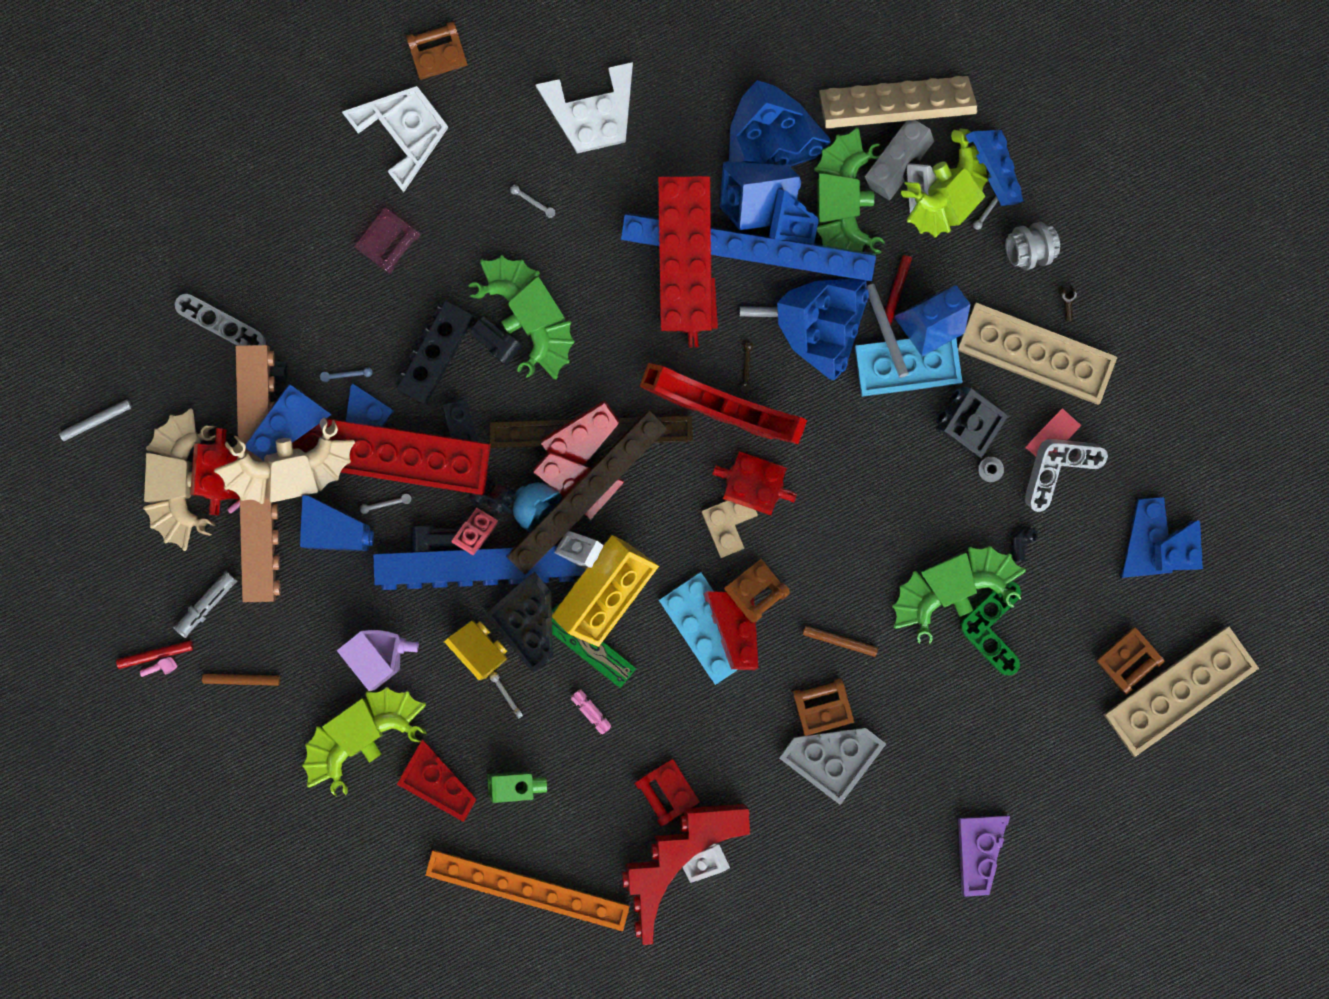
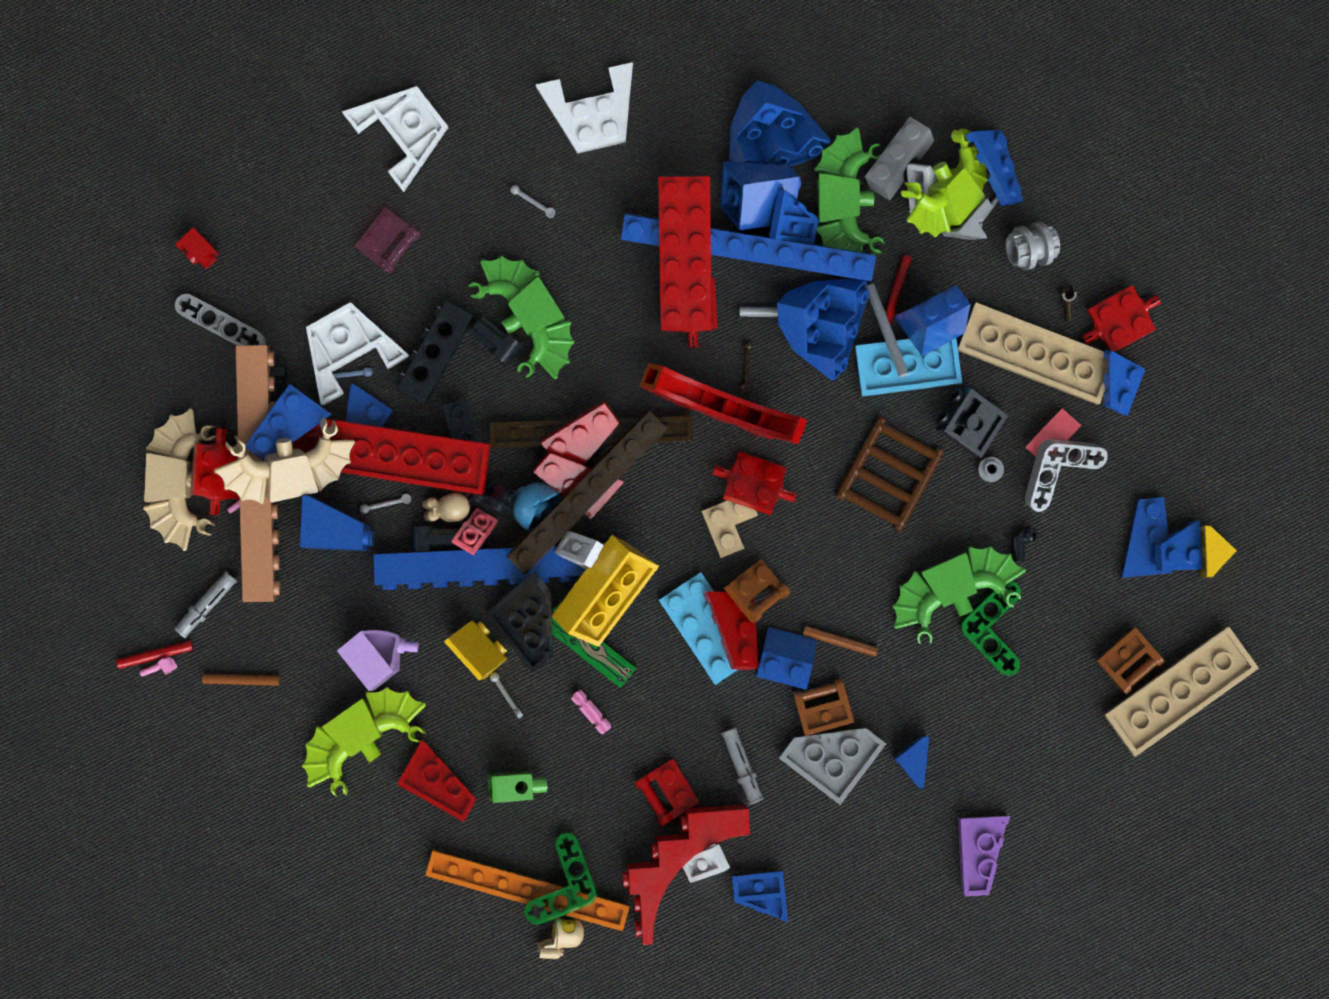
light grey bar [59,399,132,441] -> none
dark orange plate [406,21,468,80] -> none
tan plate [819,76,977,128] -> none
none -> red brick [175,227,219,269]
none -> white wing [306,303,410,406]
none -> tan piece [422,493,470,522]
none -> green beam [524,833,597,925]
none -> tan piece [537,917,584,959]
none -> light grey pin [721,728,764,805]
none -> blue wing [732,870,788,921]
none -> blue slope [756,627,817,690]
none -> reddish brown bar [835,416,944,532]
none -> blue slope [894,735,929,788]
none -> light grey slope [942,199,992,240]
none -> red plate [1081,285,1161,352]
none -> blue wing [1103,350,1145,416]
none -> yellow slope [1200,526,1237,578]

